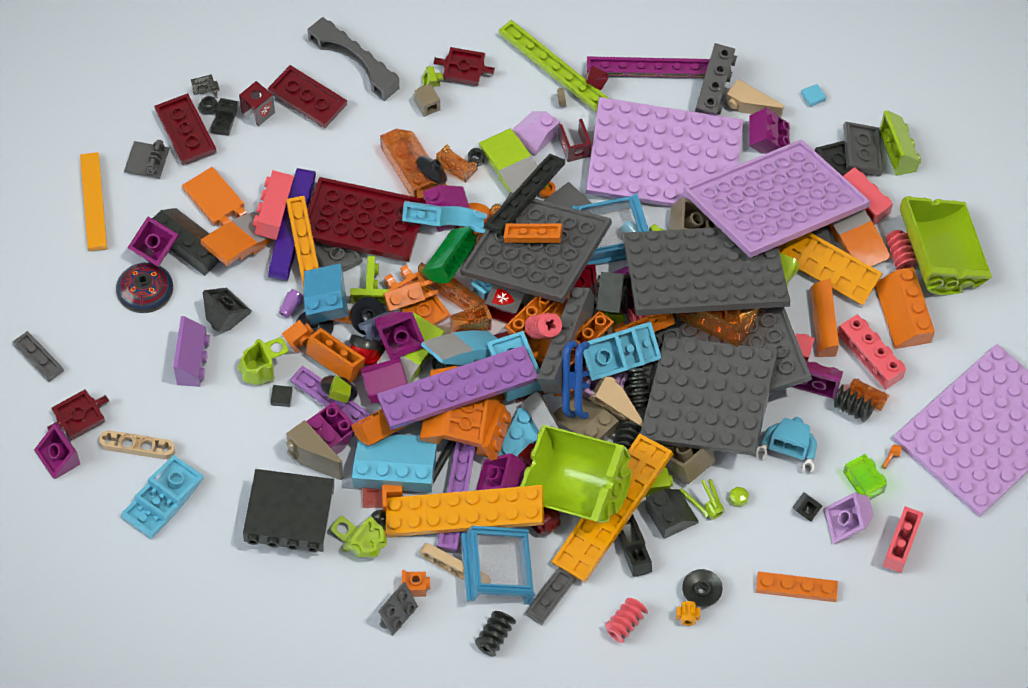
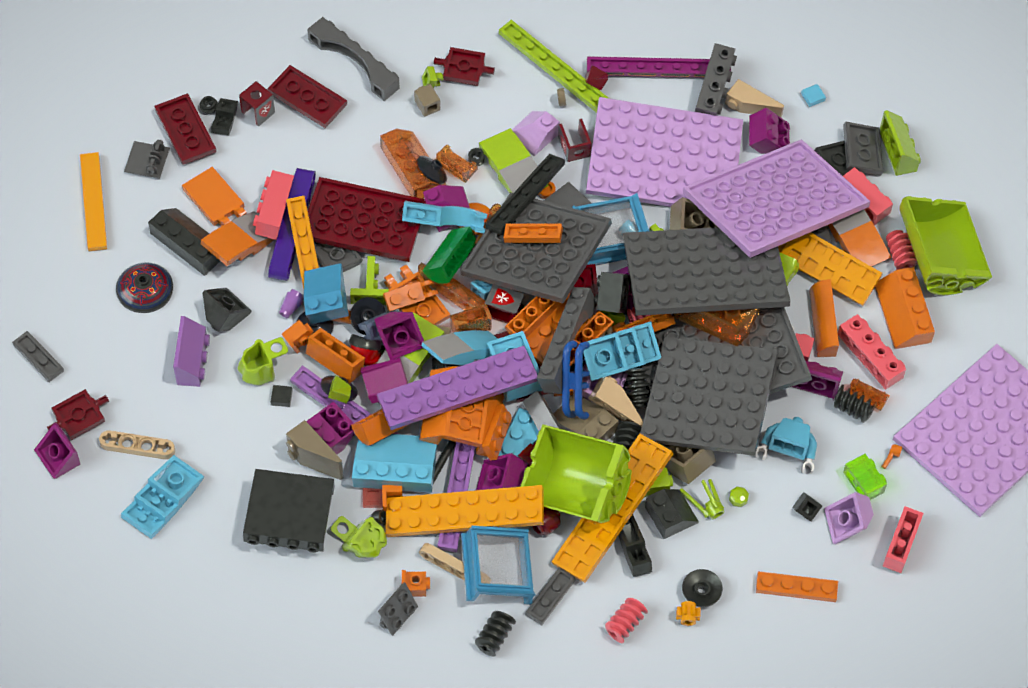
magenta slope [127,216,179,267] -> none
clear smoke bracket [191,74,220,99] -> none
coral piece [525,313,562,339] -> none

